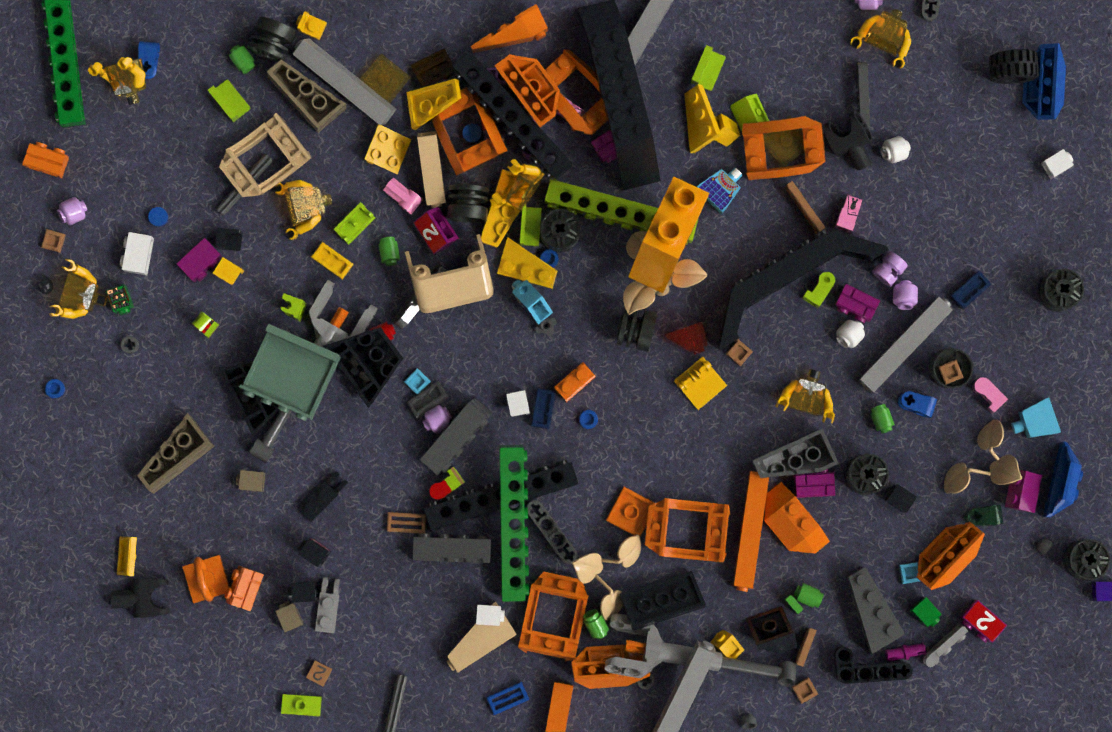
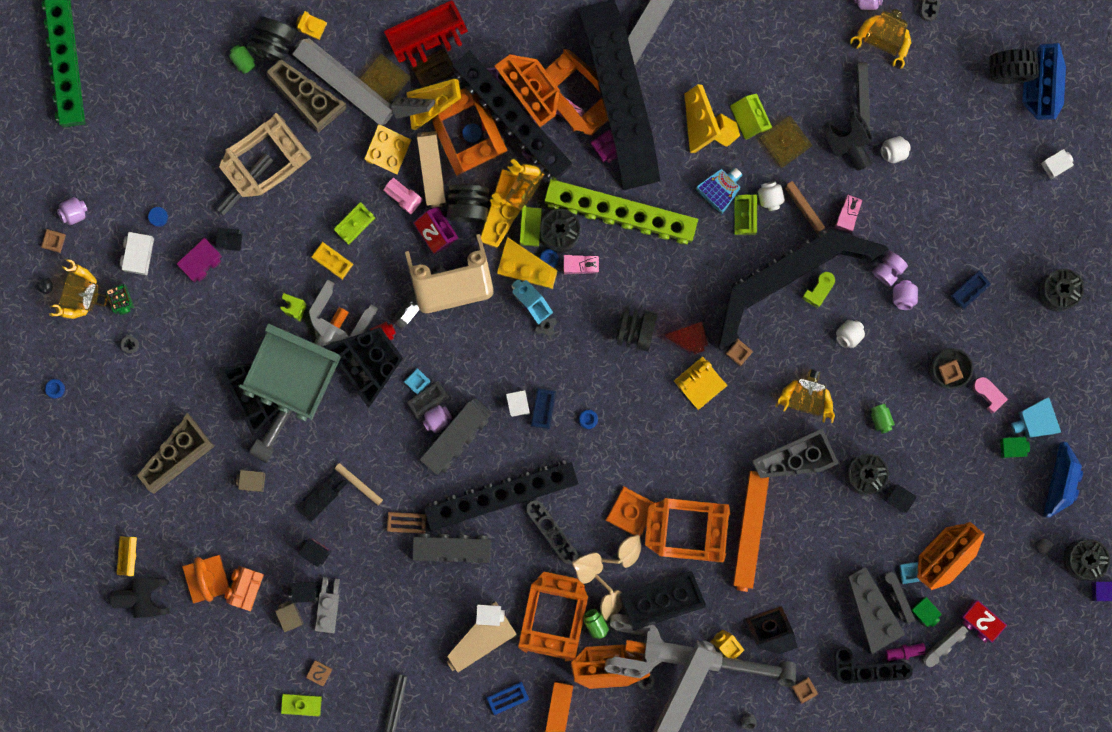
orange brick [23,142,69,179] -> none
torso [88,57,146,105] -> none
blue piece [137,41,160,79] -> none
lime leg [191,312,219,338] -> none
lime panel [208,80,250,123] -> none
yellow panel [213,257,244,285] -> none
clear yellow torso [275,180,332,240] -> none
bright green brick [378,237,400,266] -> none
leg [430,467,465,500] -> none
orange wedge [471,4,548,53] -> none
green brick [499,445,529,602] -> none
orange brick [554,362,596,403] -> none
tan plant [623,231,707,315] -> none
light orange brick [628,177,709,293] -> none
lime panel [691,45,726,91] -> none
orange wedge [742,116,826,180] -> none
orange wedge [764,482,830,554] -> none
bright green tile [784,595,803,614] -> none
magenta brick [794,469,835,498] -> none
bright green brick [794,583,824,608] -> none
medium nougat tile [794,628,817,667] -> none
magenta brick [834,284,880,324] -> none
light grey brick [858,297,953,394] -> none
blue piece [898,391,937,418] -> none
tan plant [944,419,1022,494] -> none
clear green piece [964,505,1003,526] -> none
magenta brick [1005,470,1042,513] -> none
none -> tan bar [335,463,383,506]
none -> red hinge [384,0,468,67]
none -> dark grey slope [391,98,435,119]
none -> bright pink leg [564,255,599,274]
none -> lime hinge [735,195,757,235]
none -> white head [758,181,785,211]
none -> dark grey plate [883,572,915,624]
none -> green brick [1000,437,1030,458]

